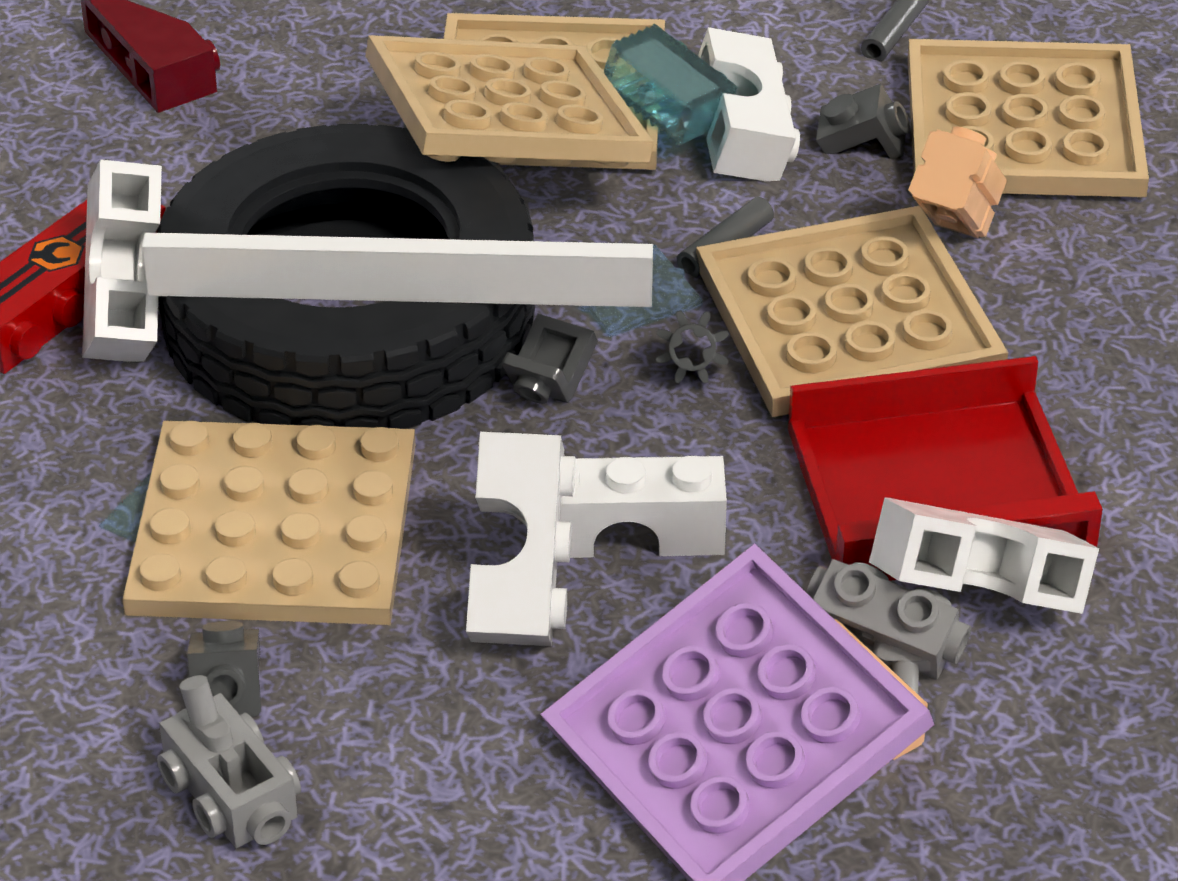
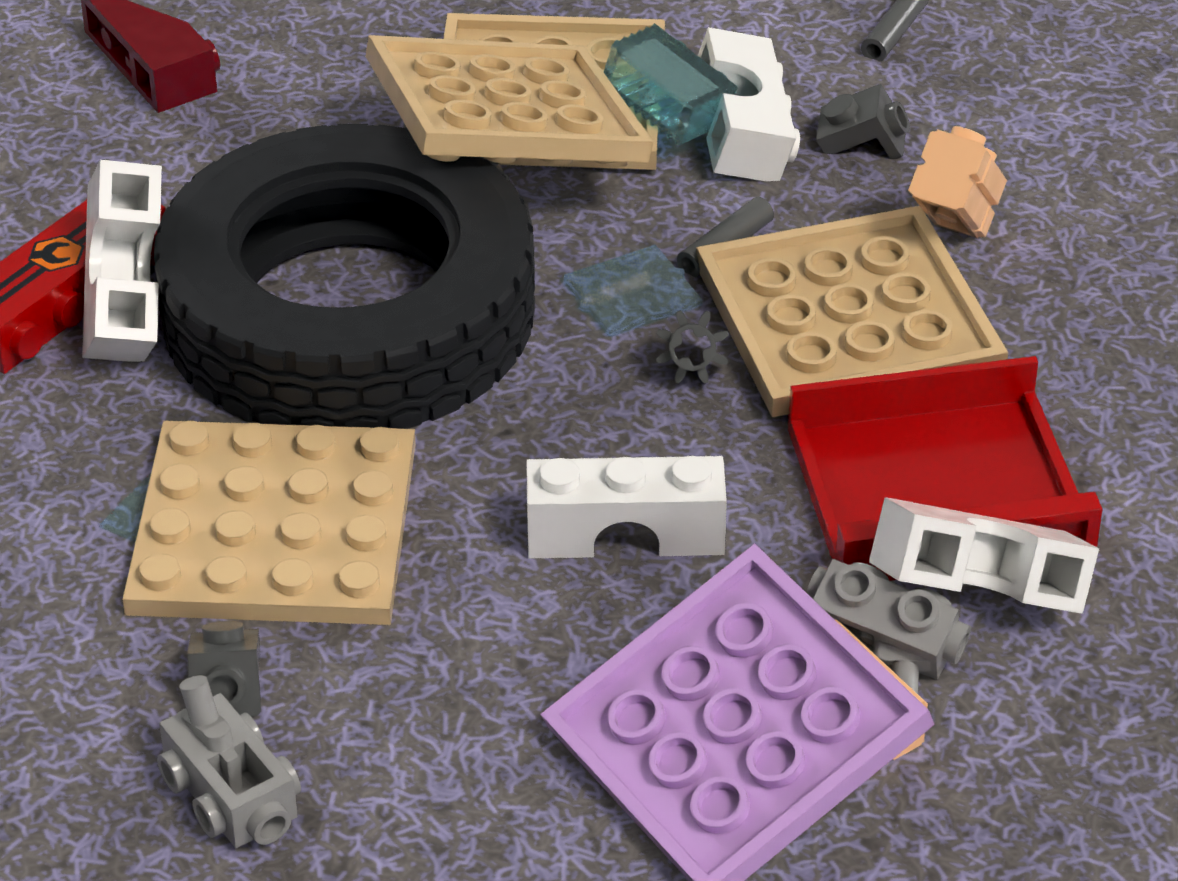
white tile [142,233,653,307] -> none
white arch [466,431,576,646] -> none
dark grey bracket [501,313,598,404] -> none
tan plate [908,39,1149,197] -> none

